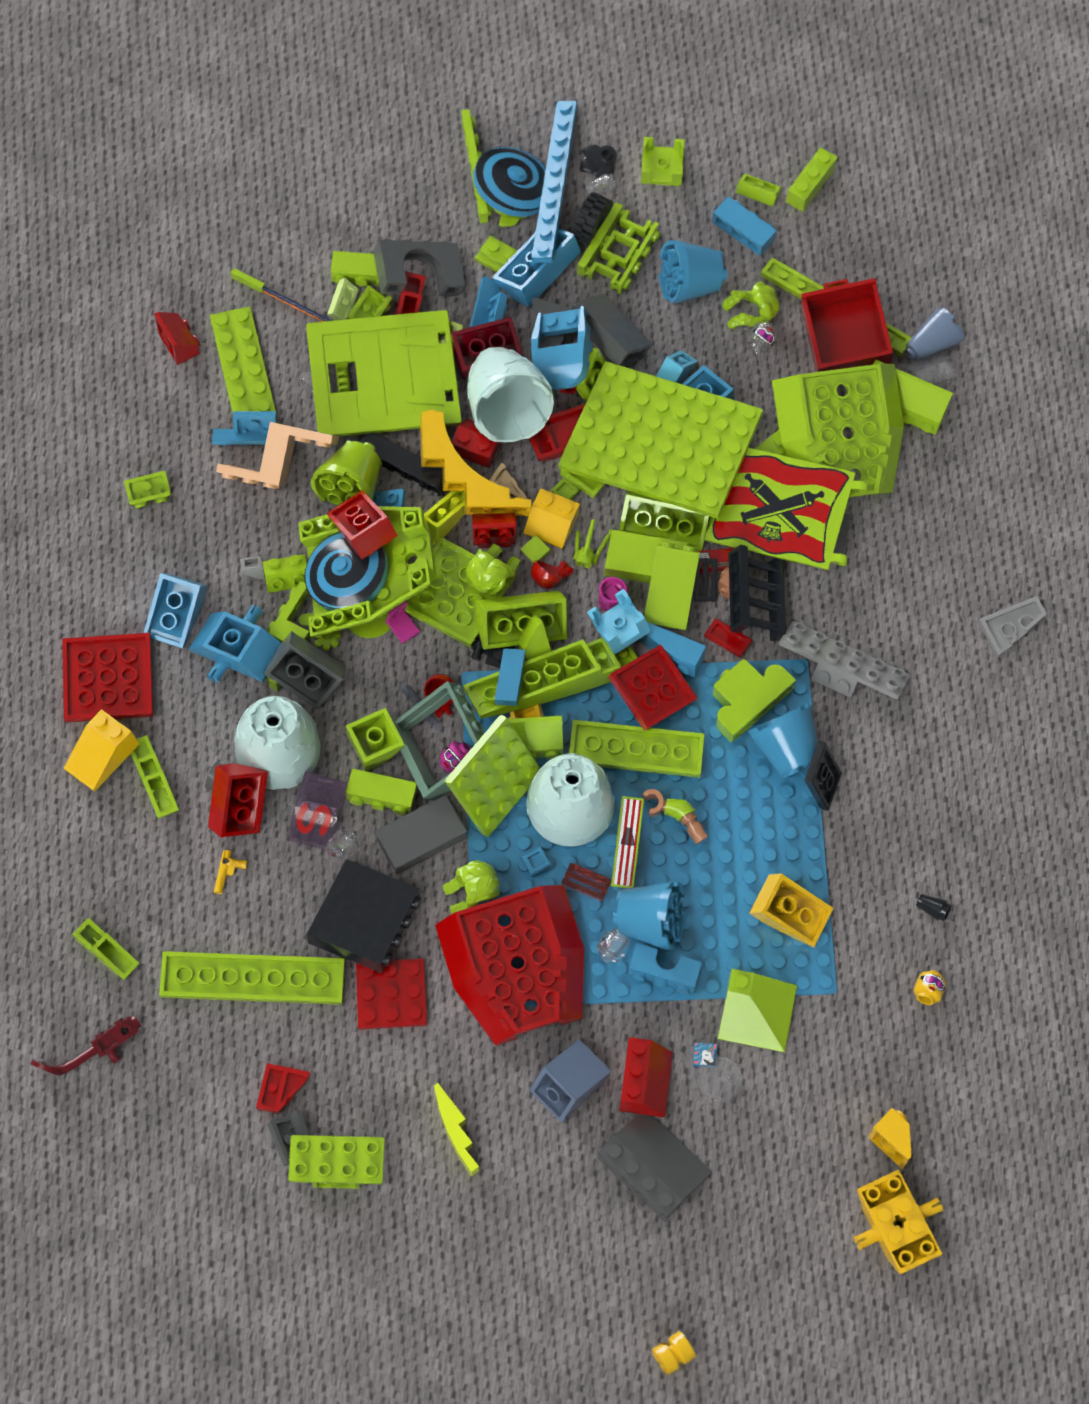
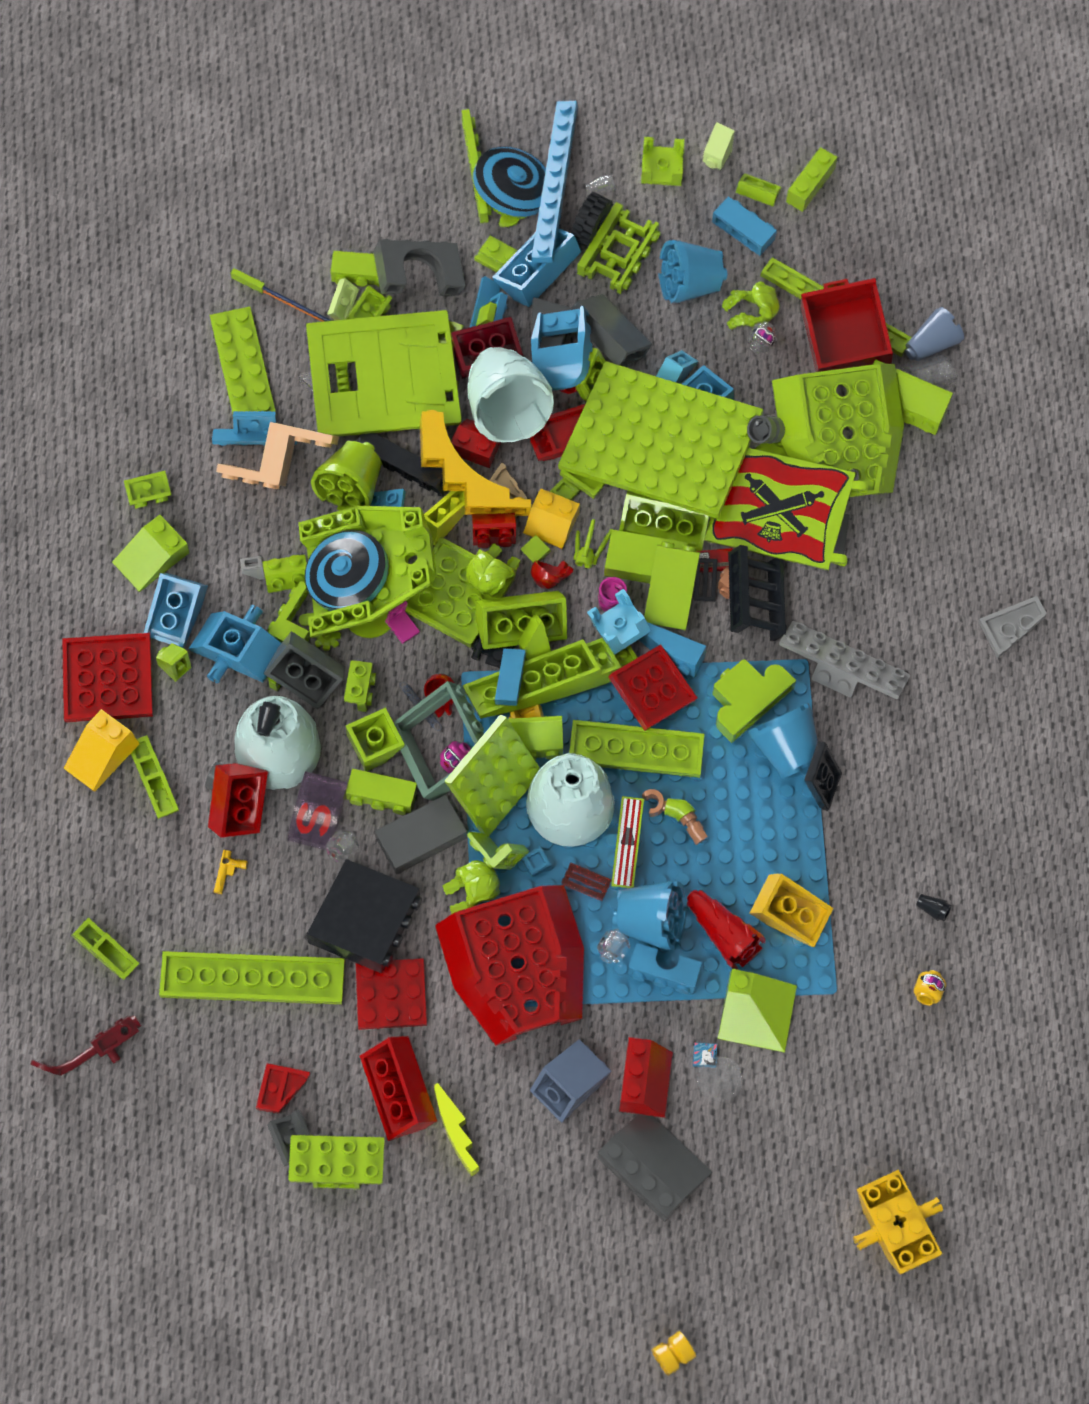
red slope [154,312,201,365] -> none
red slope [326,490,398,559] -> none
red slope [395,271,426,315] -> none
black plate [579,145,617,182] -> none
red tile [704,618,752,658] -> none
yellow slope [868,1108,911,1170] -> none
none -> lime slope [112,514,189,592]
none -> lime slope [156,643,192,682]
none -> black cone [256,702,281,737]
none -> lime bracket [344,660,377,712]
none -> red slope [360,1036,437,1141]
none -> lime bracket [467,832,529,870]
none -> lime tile [476,302,497,326]
none -> red cone [687,890,766,970]
none -> yellowish green slope [703,122,735,170]
none -> dark grey wheel [747,416,785,444]

